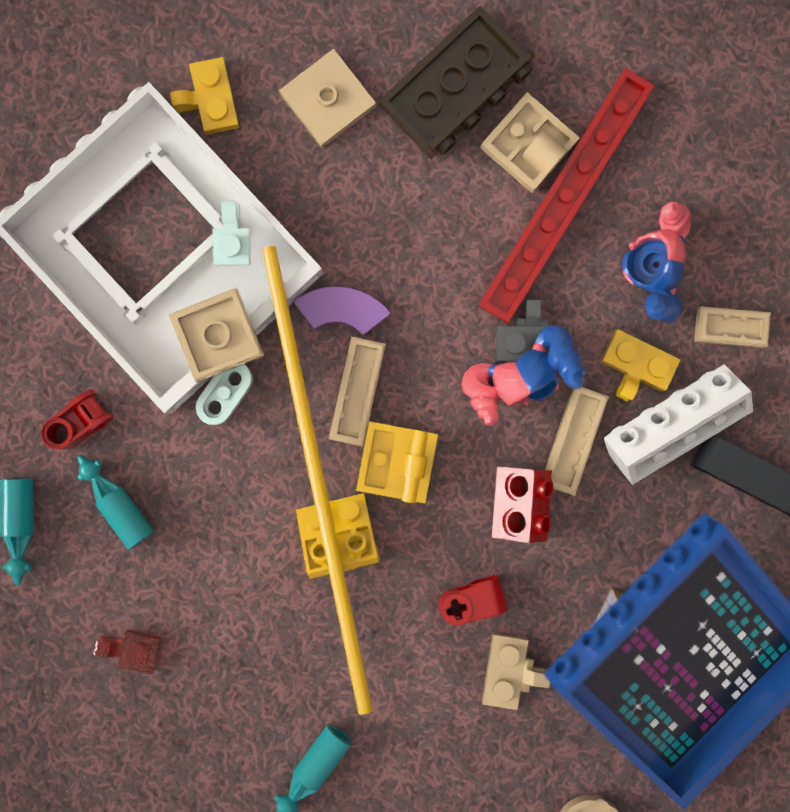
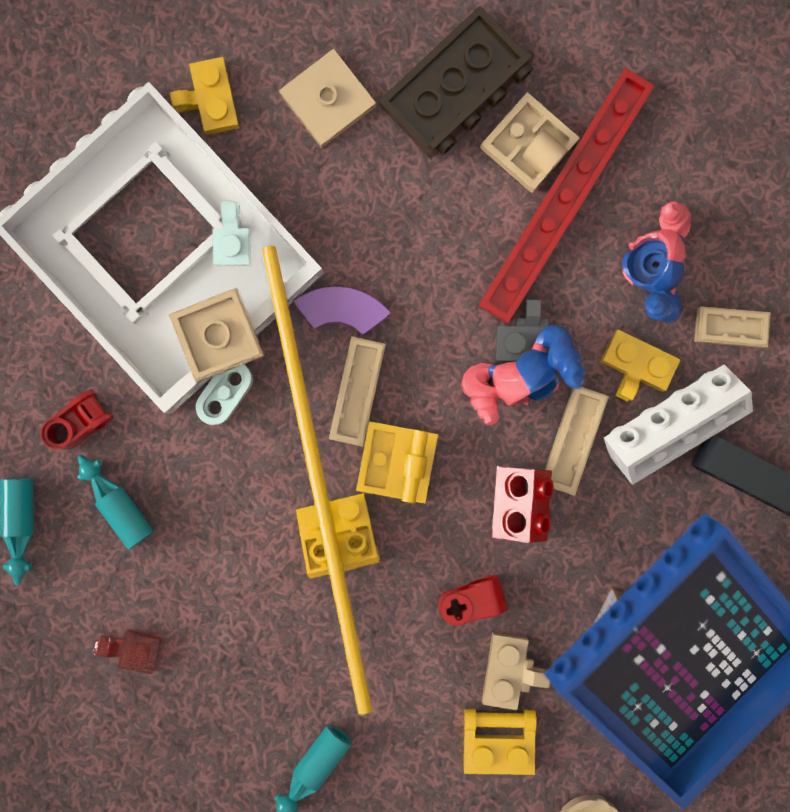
none -> yellow plate [463,709,537,775]

